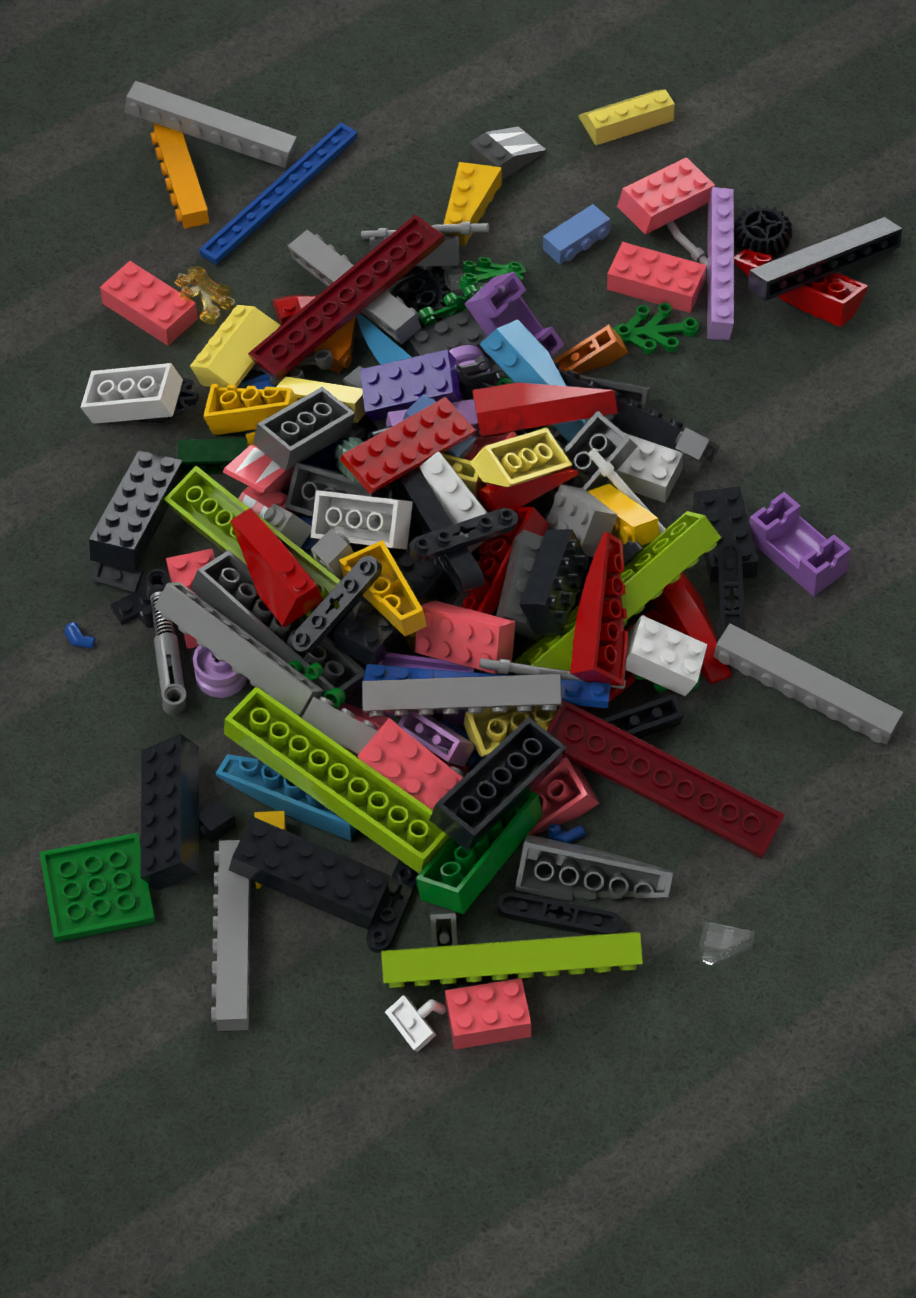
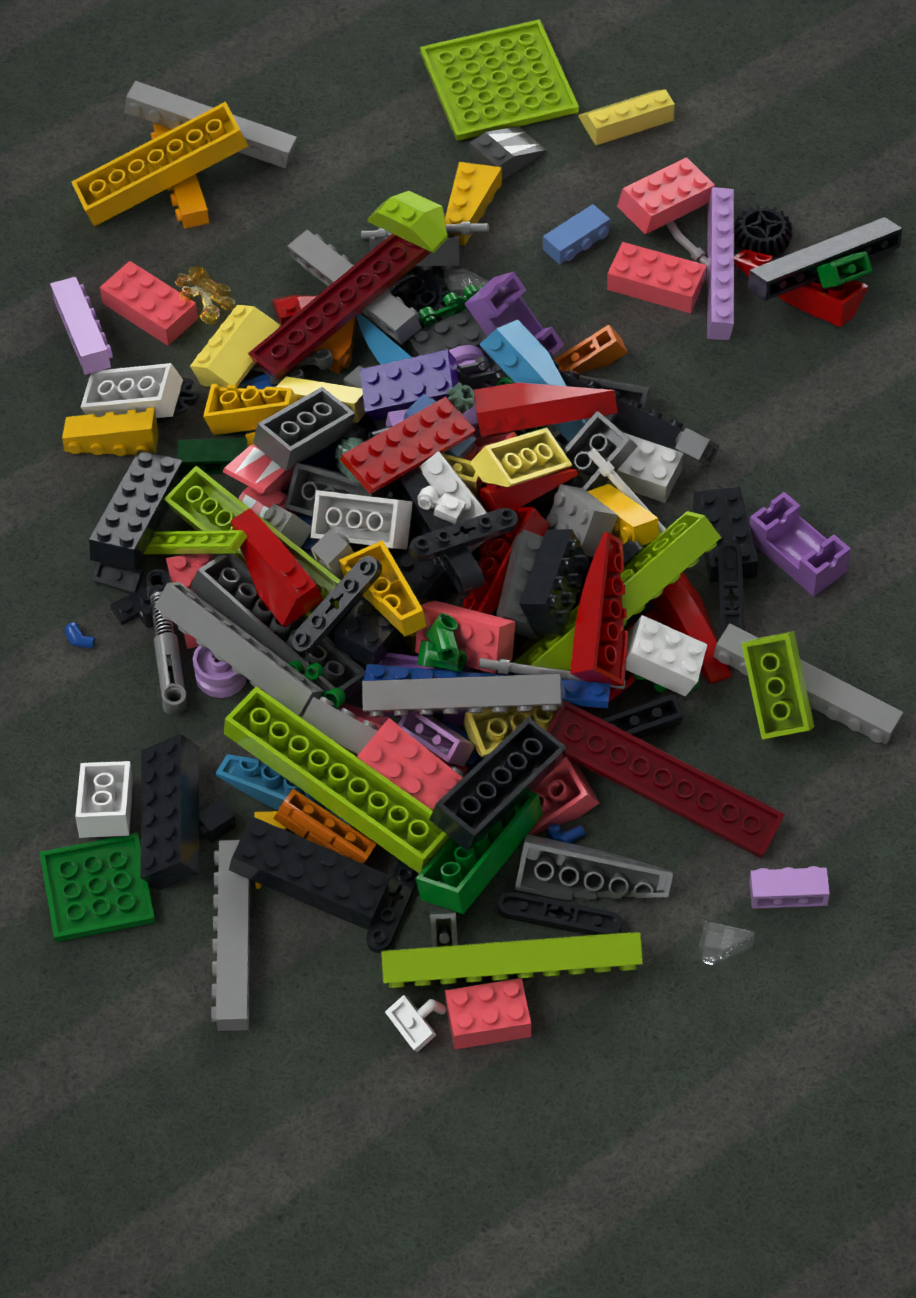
blue plate [199,123,358,265] -> none
green plant [459,257,526,290] -> none
green plant [614,303,699,355] -> none
none -> lavender brick [50,277,113,375]
none -> yellow wedge [62,407,159,456]
none -> yellow brick [72,102,248,226]
none -> white brick [75,761,133,838]
none -> lime tile [144,530,247,554]
none -> orange brick [273,789,377,864]
none -> lime wedge [367,191,448,253]
none -> white plate [417,486,466,524]
none -> green piece [417,640,467,672]
none -> lime plate [420,19,579,141]
none -> green piece [426,613,460,663]
none -> sand green gear [447,383,476,414]
none -> lime brick [741,631,815,739]
none -> lavender brick [749,866,830,909]
none -> green brick [817,251,872,288]

